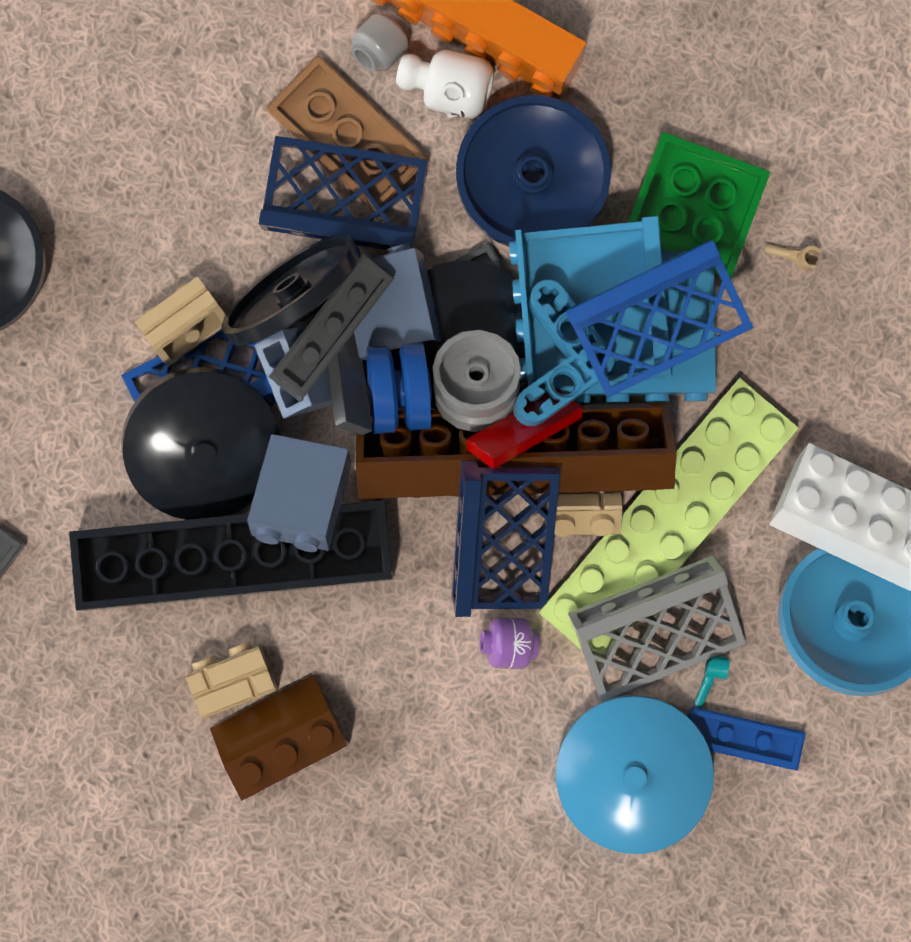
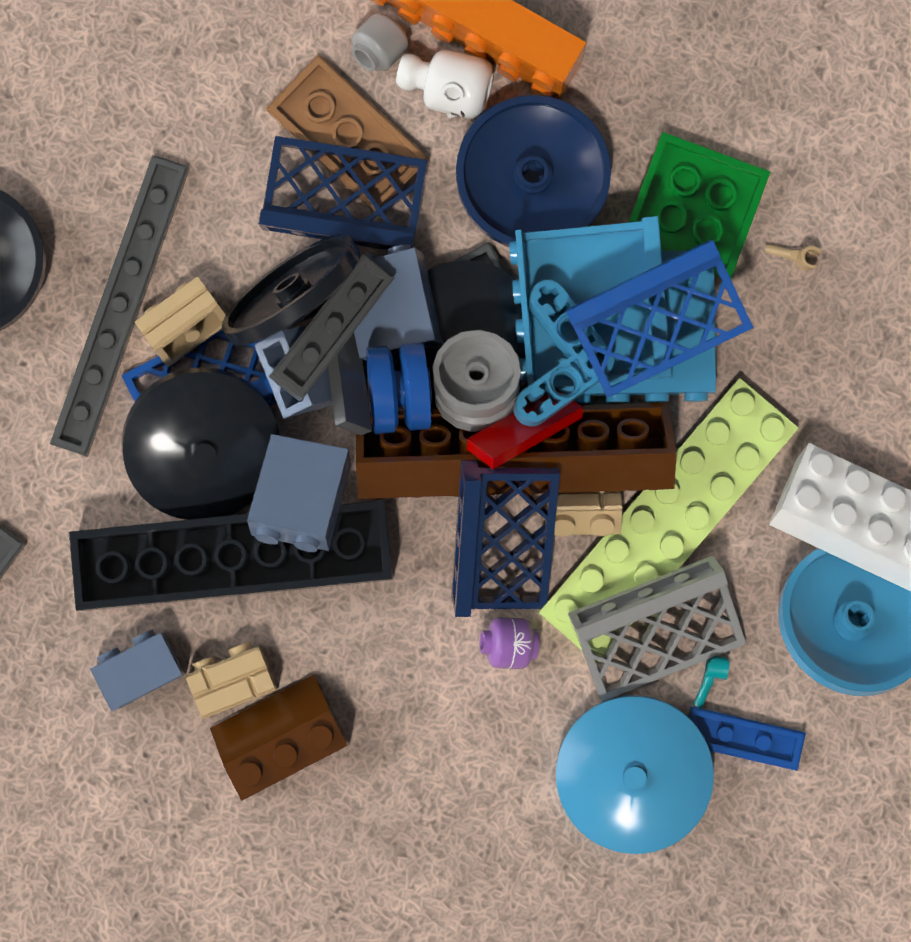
none -> dark grey tile [50,154,190,457]
none -> sand blue brick [90,629,186,711]

